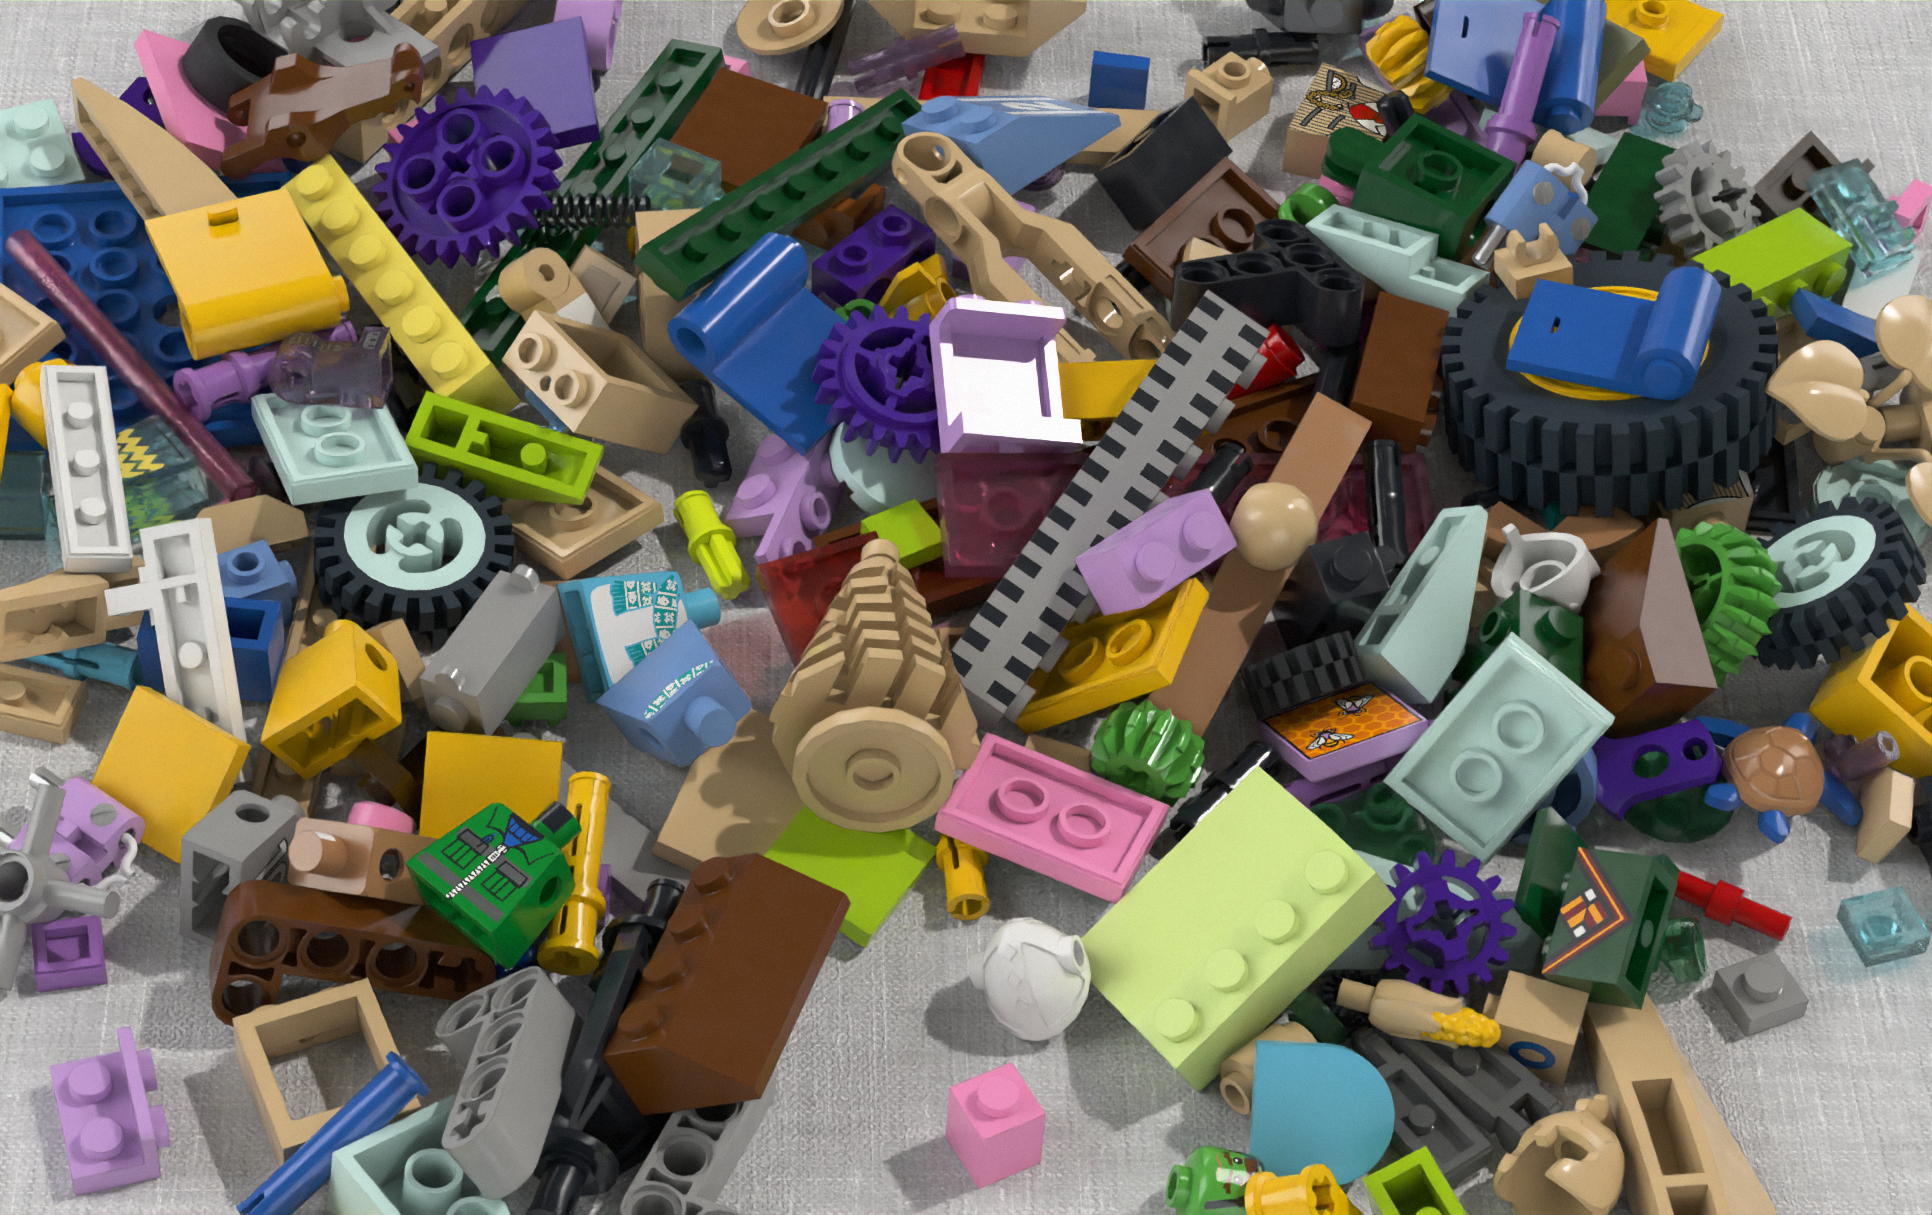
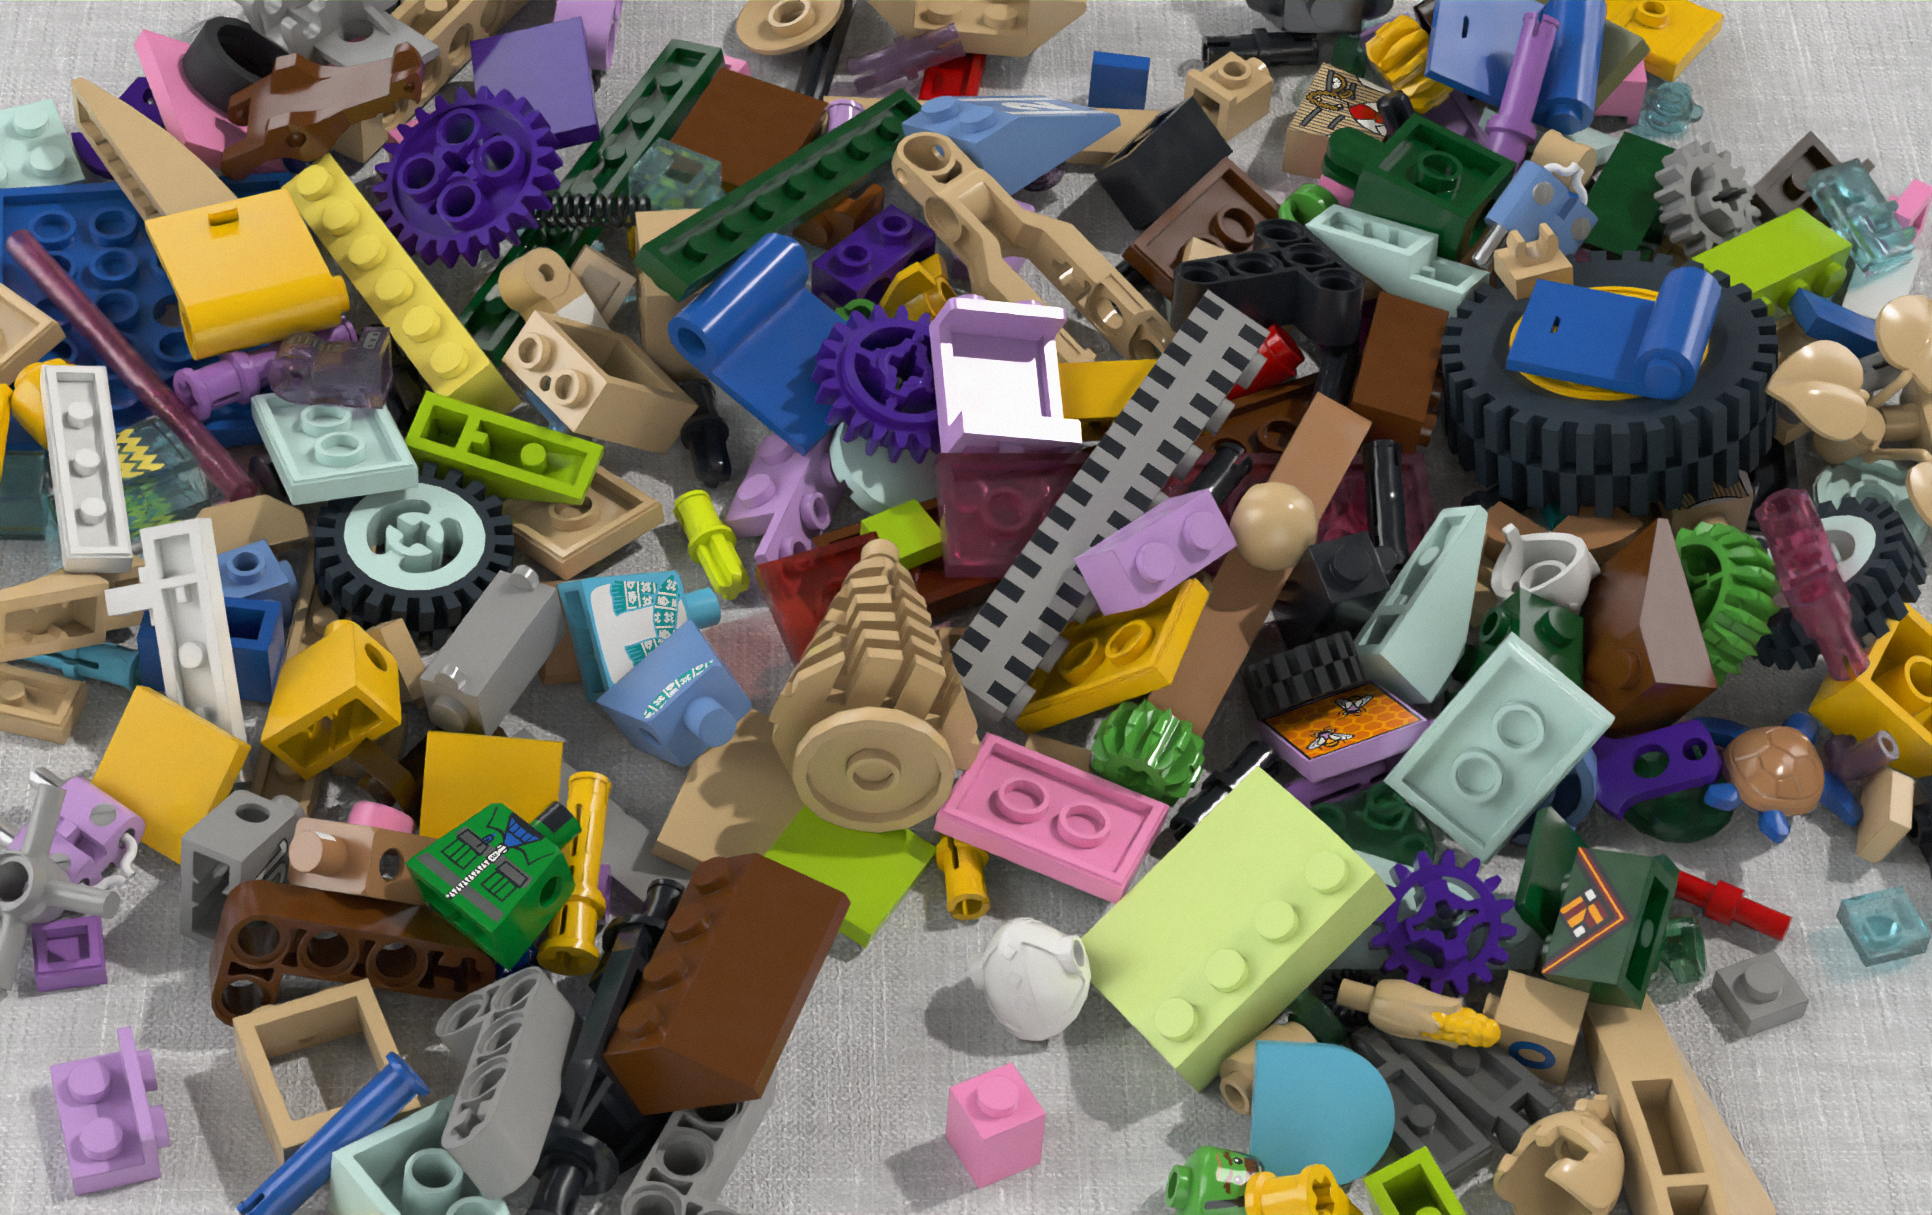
bright green tile [503,652,567,726] -> none
none -> clear green tile [1331,35,1368,78]
none -> clear pink beam [1755,488,1870,681]

